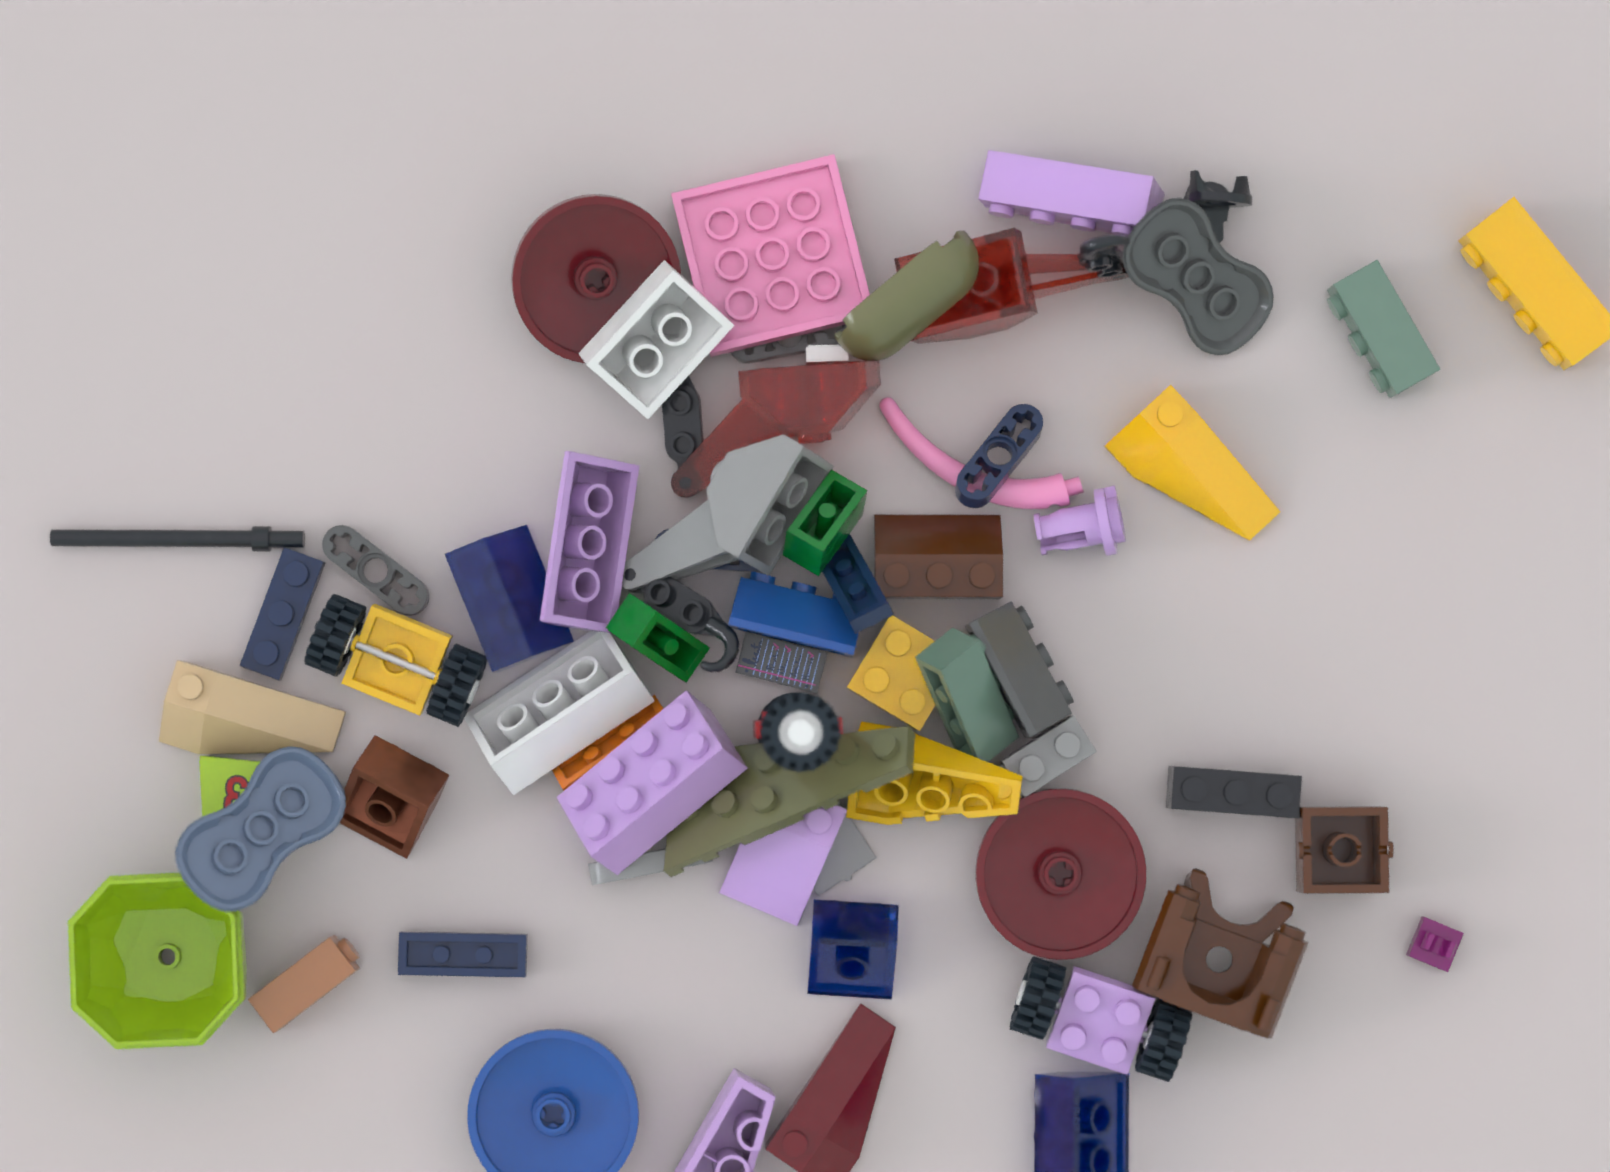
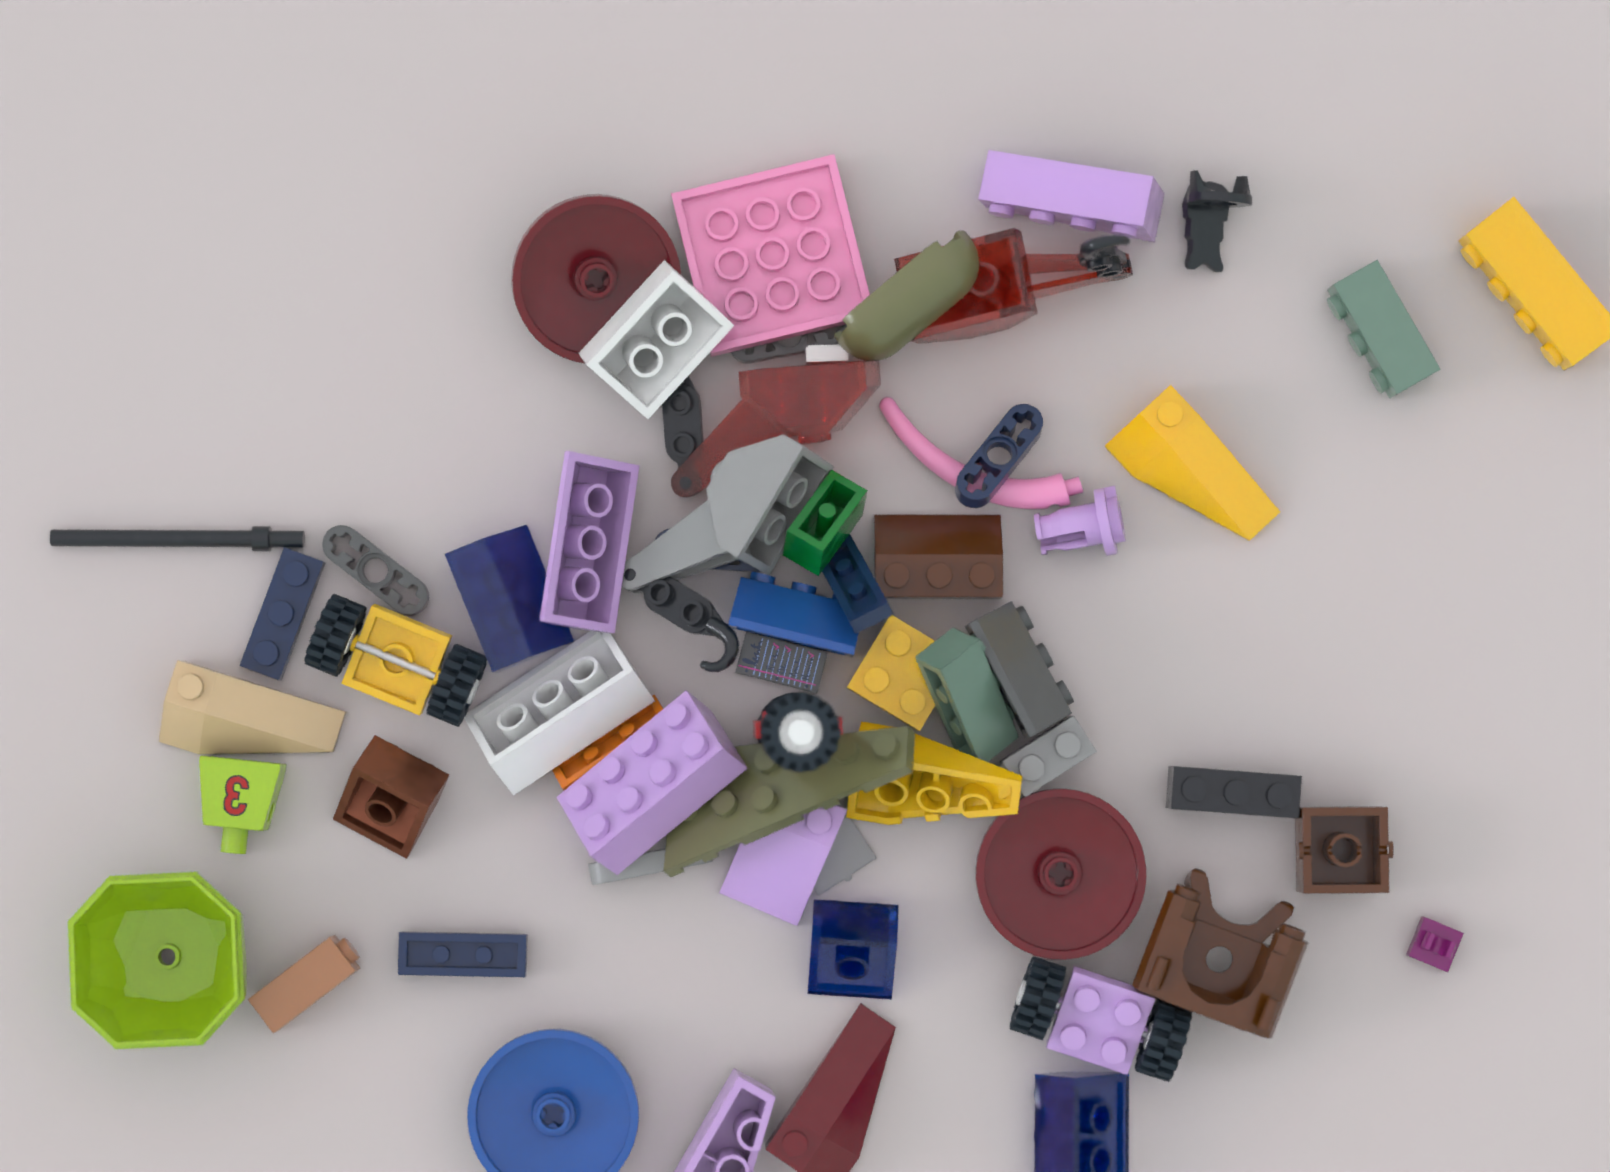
sand blue plate [175,746,346,912] -> none
green brick [605,593,710,683] -> none
dark grey plate [1123,198,1274,355] -> none

